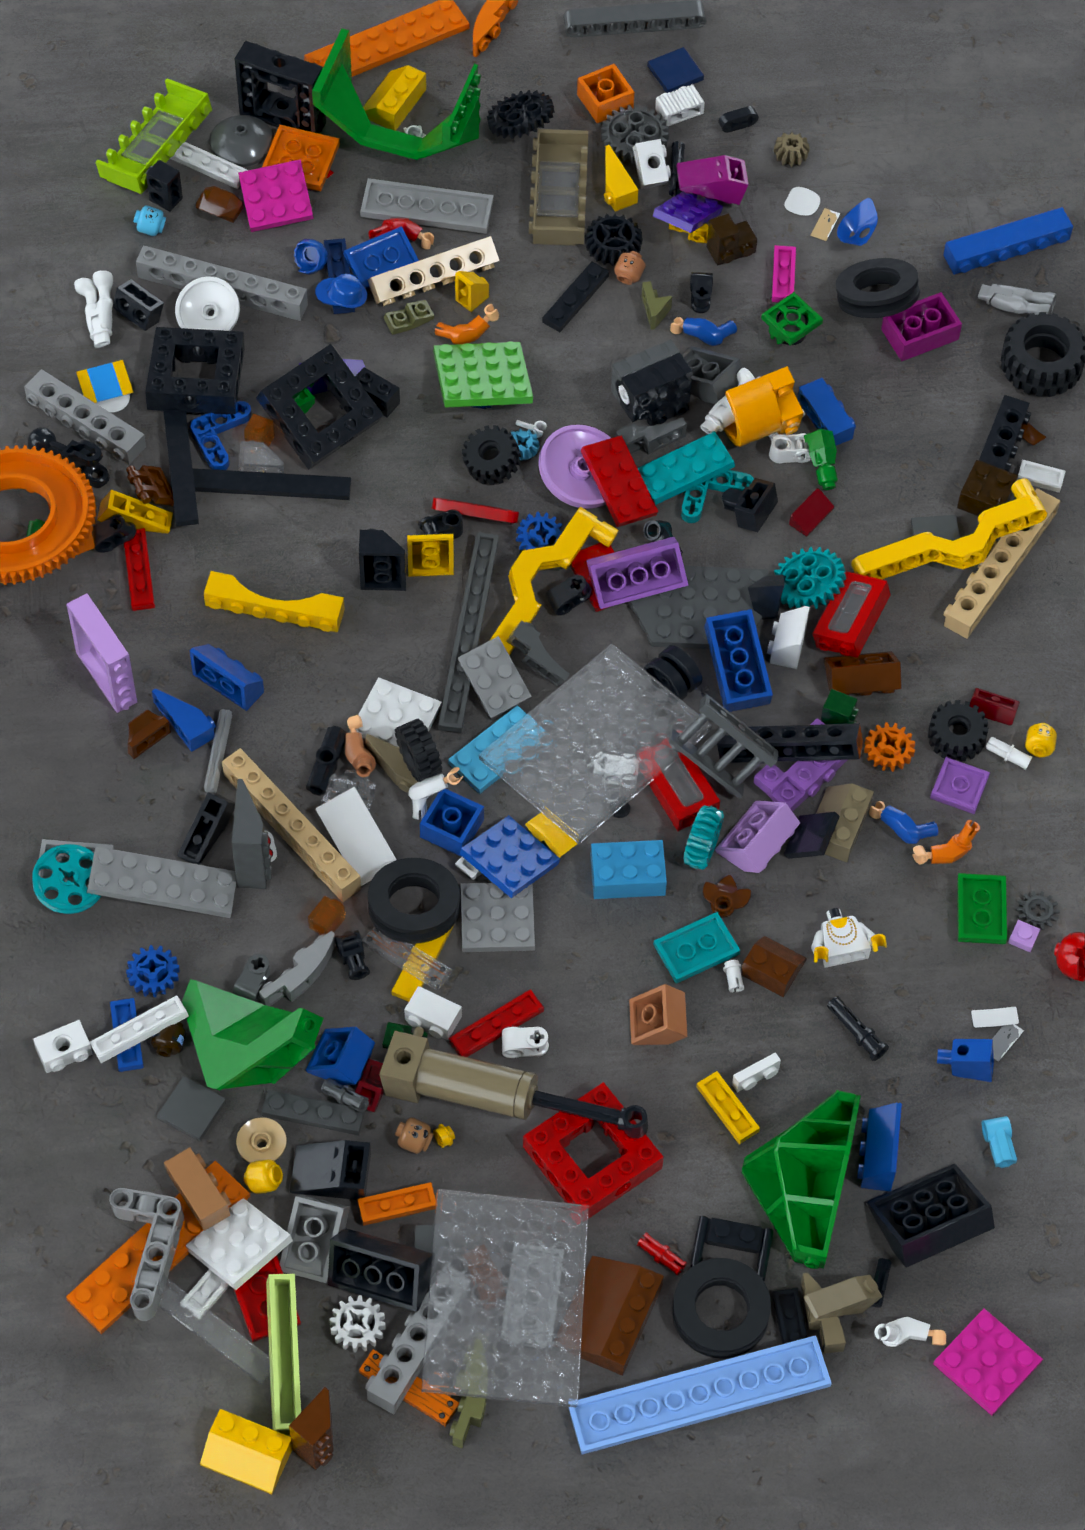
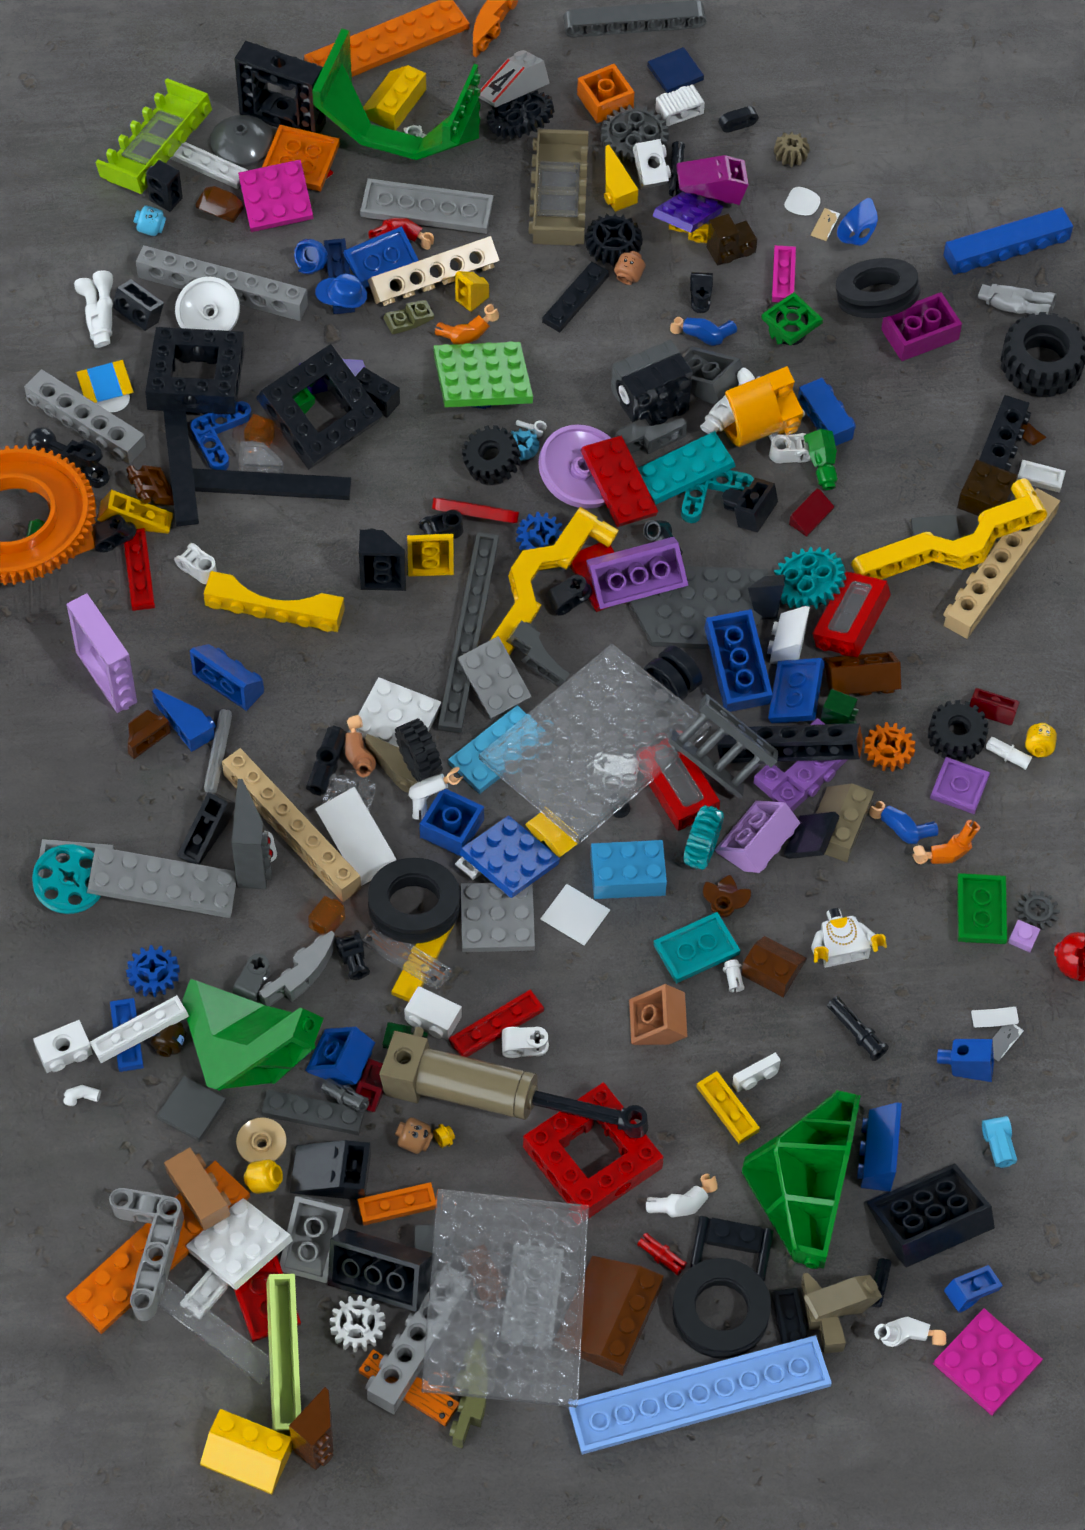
olive slope [641,281,672,330] -> none
none -> white arm [63,1085,101,1106]
none -> white piece [174,543,217,584]
none -> light grey slope [479,50,550,107]
none -> white sticker [541,884,610,946]
none -> white arm [646,1173,717,1217]
none -> blue plate [768,658,824,723]
none -> blue plate [944,1265,1003,1313]

